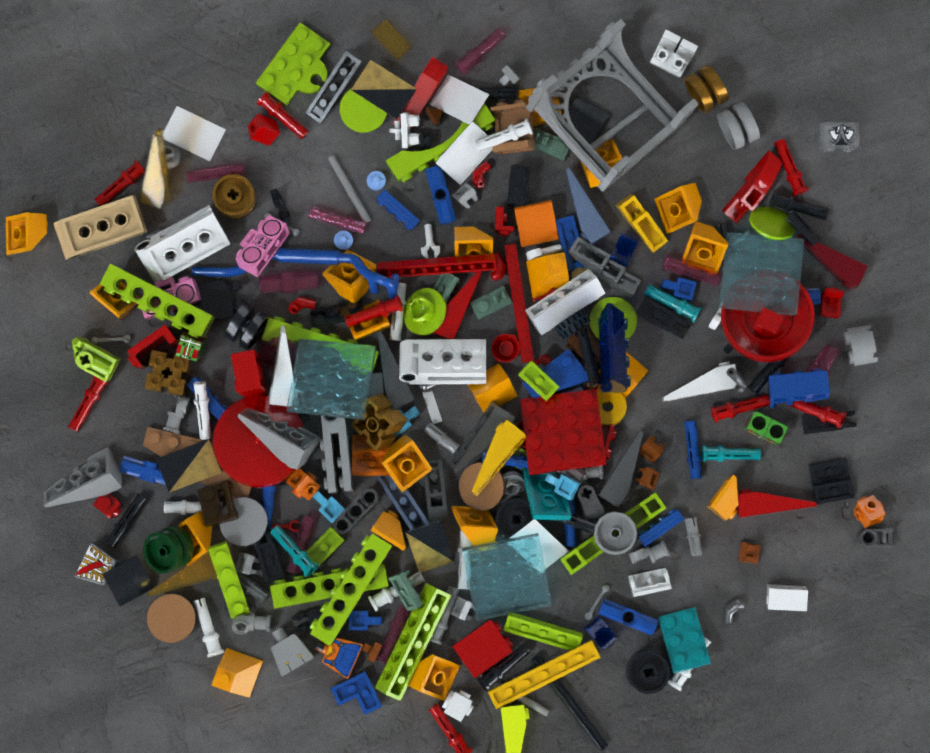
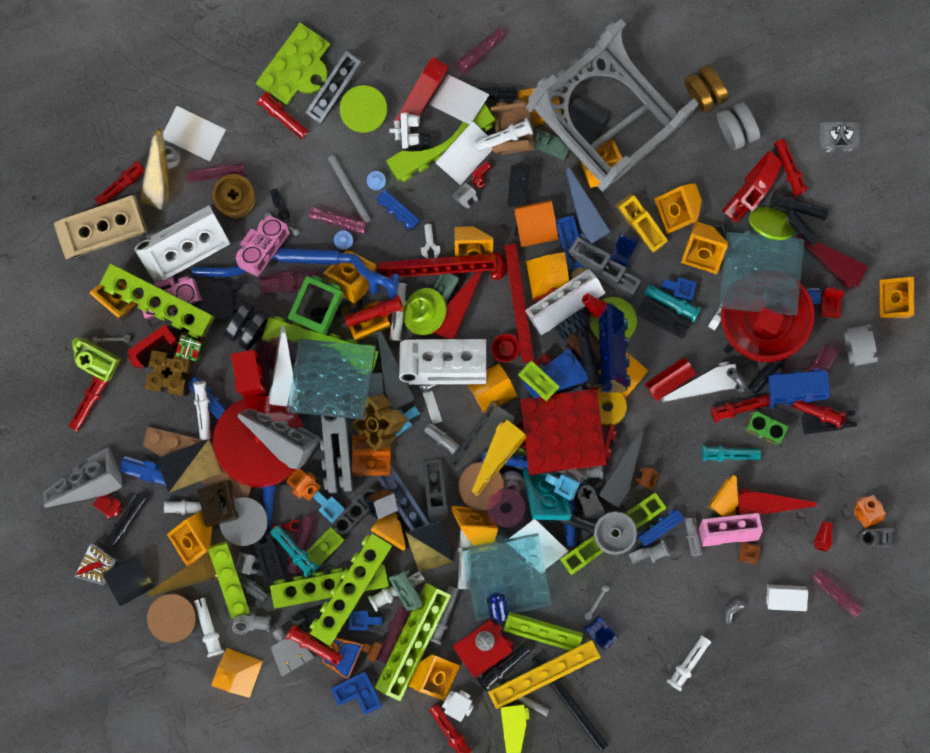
light orange slope [6,212,48,255] -> none
dark green wheel [143,526,194,574] -> none
light grey connector [163,396,190,434] -> none
red panel [247,114,280,146] -> none
red arm [288,297,316,314] -> none
sticker [351,60,417,119] -> none
clear yellow tile [372,19,411,61] -> none
light orange slope [381,435,433,493] -> none
reddish brown slope [425,107,443,127] -> none
blue piece [425,166,456,225] -> none
light grey tile [451,596,476,621] -> none
sand green plate [470,286,513,320] -> none
red bracket [494,207,514,236] -> none
light grey tile [499,65,523,87] -> none
white bar [526,244,562,260] -> none
blue piece [598,598,658,636] -> none
black wheel [626,650,670,694] -> none
white hinge [628,568,672,597] -> none
dark orange tile [639,436,664,463] -> none
white hips [650,30,698,78] -> none
teal plate [658,607,711,674] -> none
clear pink pin [661,254,720,287] -> none
blue pin [684,421,703,479] -> none
black slope [808,457,854,505] -> none
none -> red pin [285,624,343,666]
none -> bright green window [288,275,344,335]
none -> brick [365,489,398,519]
none -> light grey plate [475,631,495,651]
none -> clear blue brick [486,592,509,623]
none -> clear pink tile [487,489,526,528]
none -> red cone [582,293,609,318]
none -> red piece [645,357,697,402]
none -> bright pink piece [699,513,763,547]
none -> clear pink pin [811,570,863,617]
none -> red cone [813,522,833,551]
none -> light orange slope [880,277,914,318]

